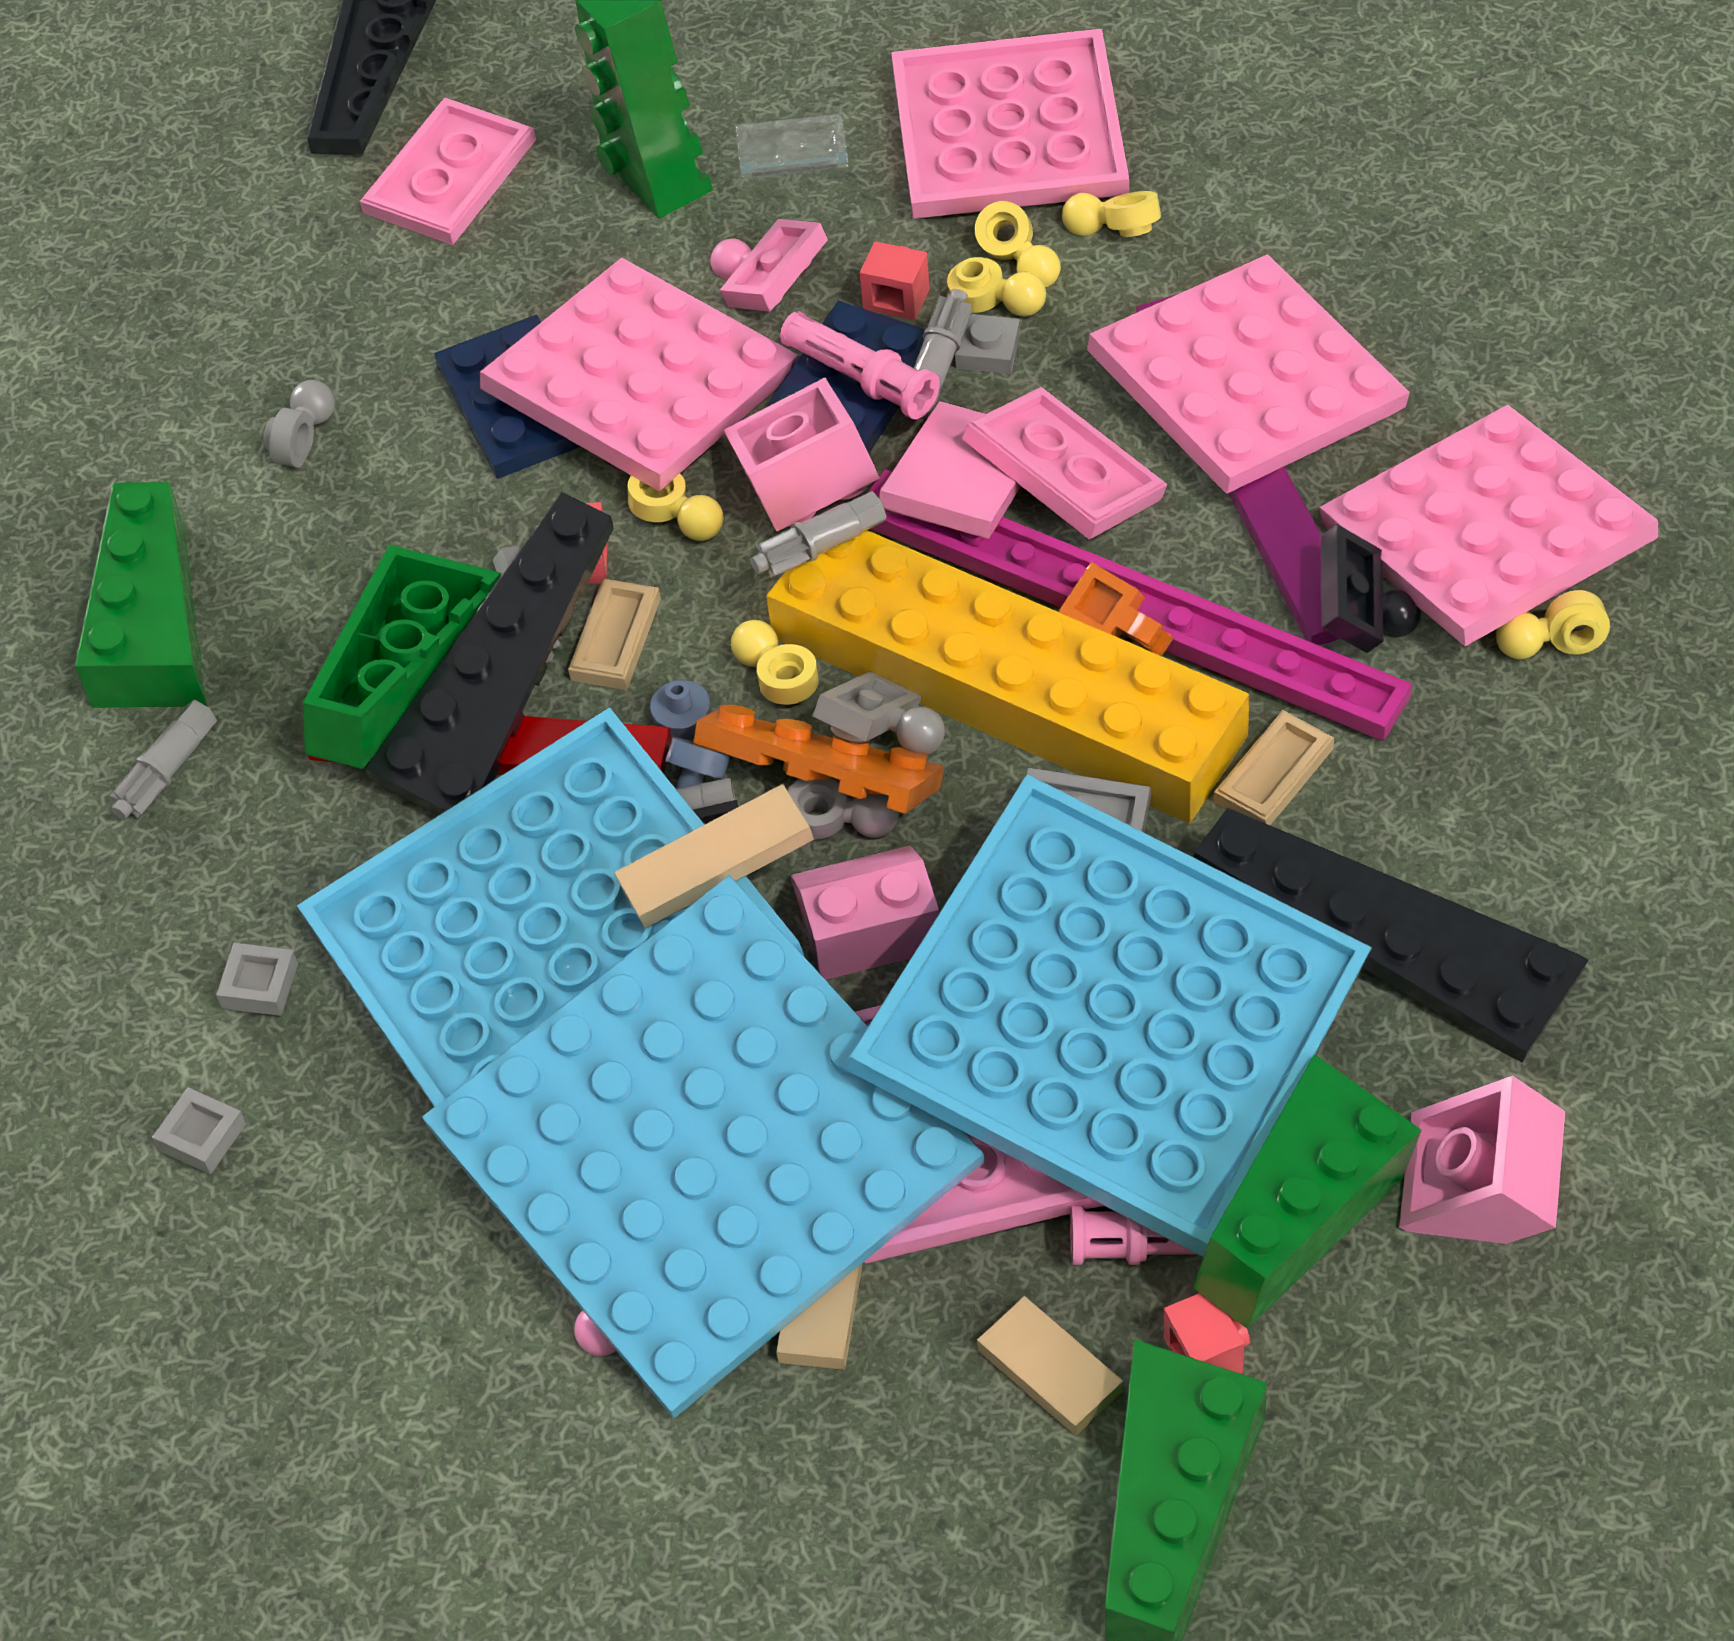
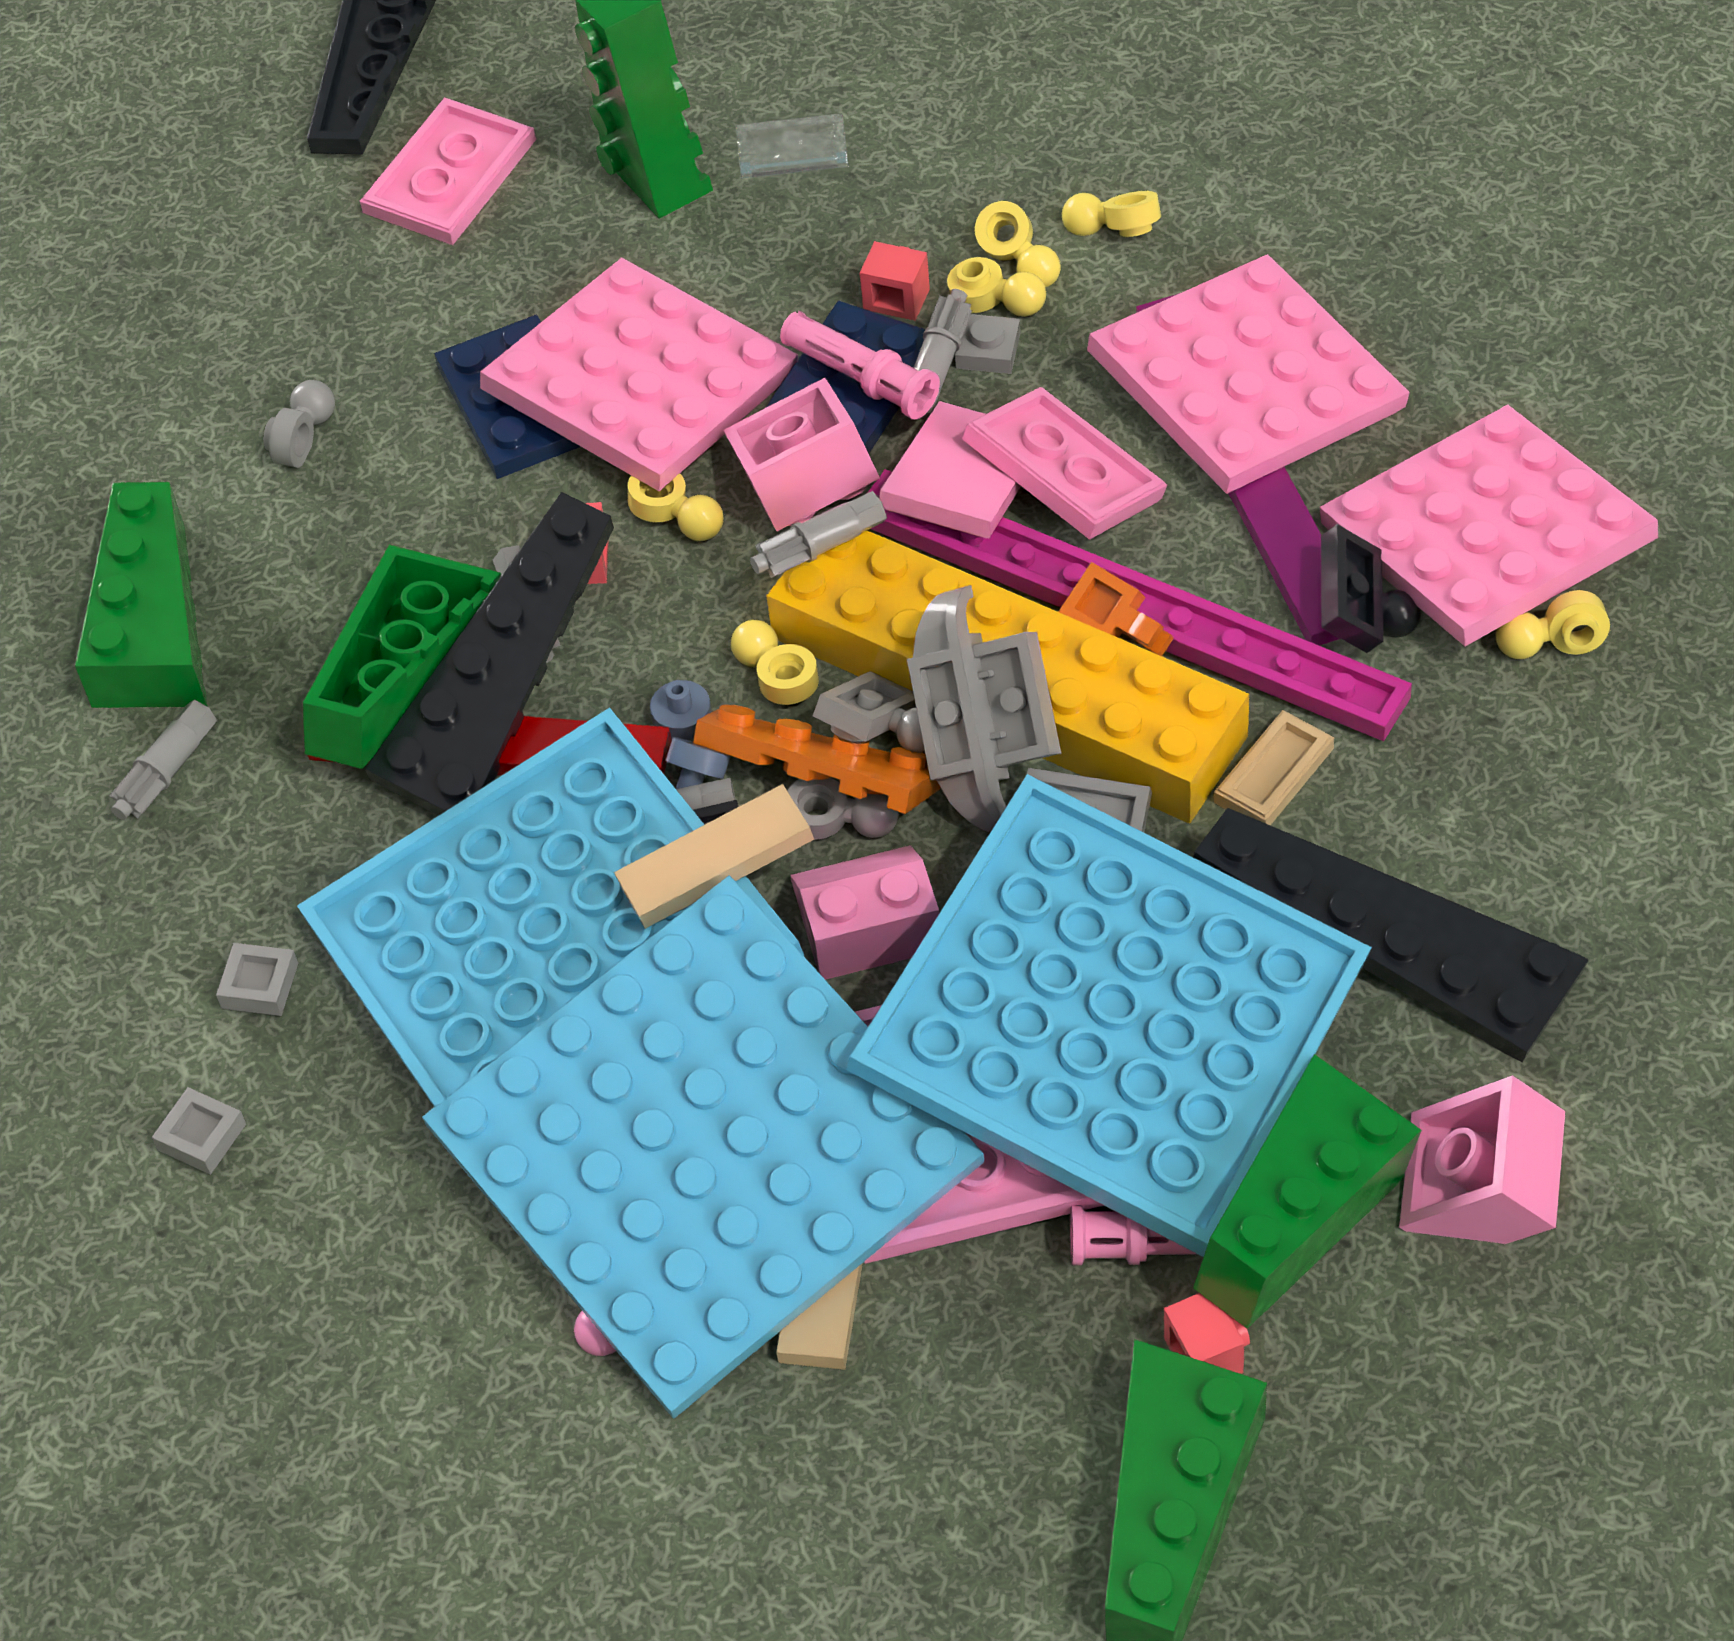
tan tile [568,578,661,690] -> none
bright pink plate [710,219,828,312] -> none
bright pink plate [891,29,1129,219] -> none
tan tile [977,1296,1123,1436] -> none
none -> light grey plate [907,585,1061,832]

